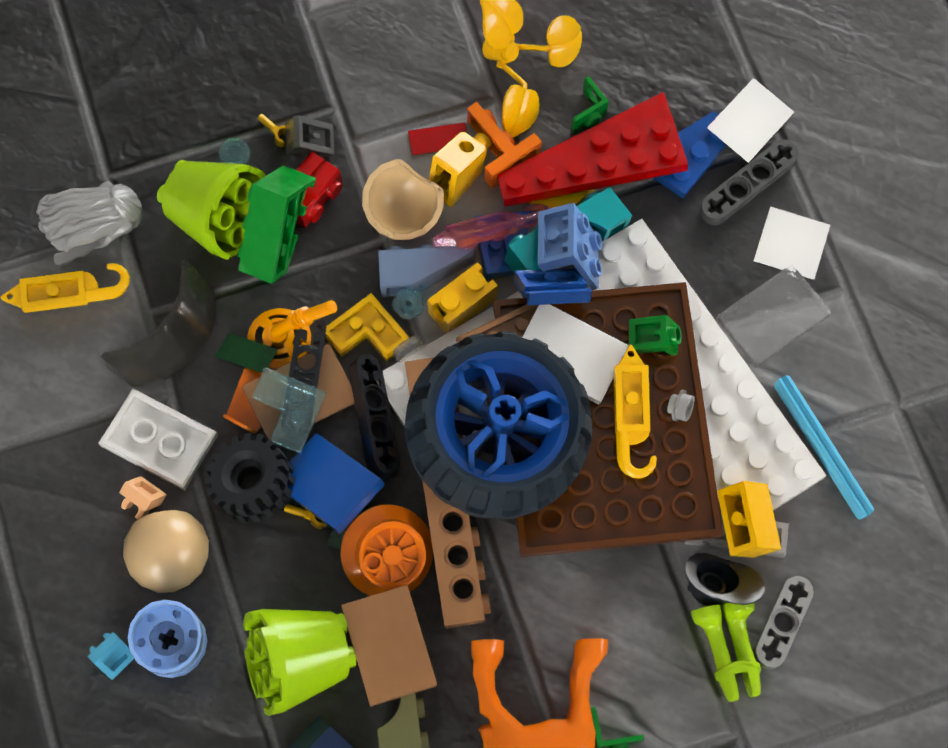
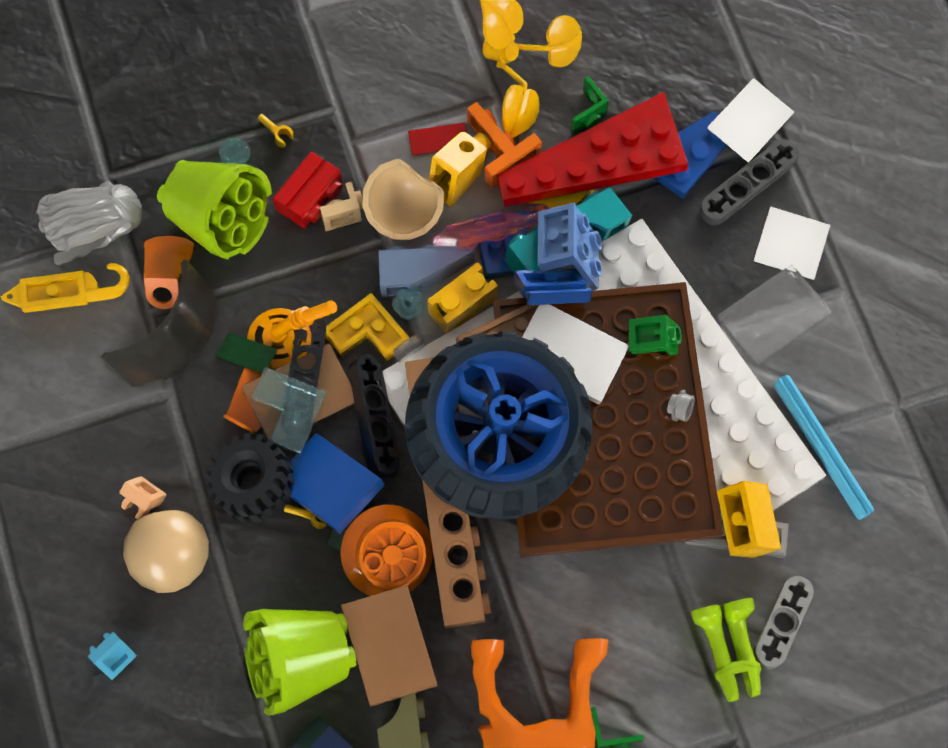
white tile [99,388,218,491] -> none
light blue wheel [127,600,208,678] -> none
green wedge [238,166,317,284] -> none
dark grey slope [285,115,334,156] -> none
yellow plate [613,345,657,479] -> none
black piece [685,553,765,607] -> none
none -> orange piece [144,236,195,309]
none -> tan bracket [320,182,363,231]

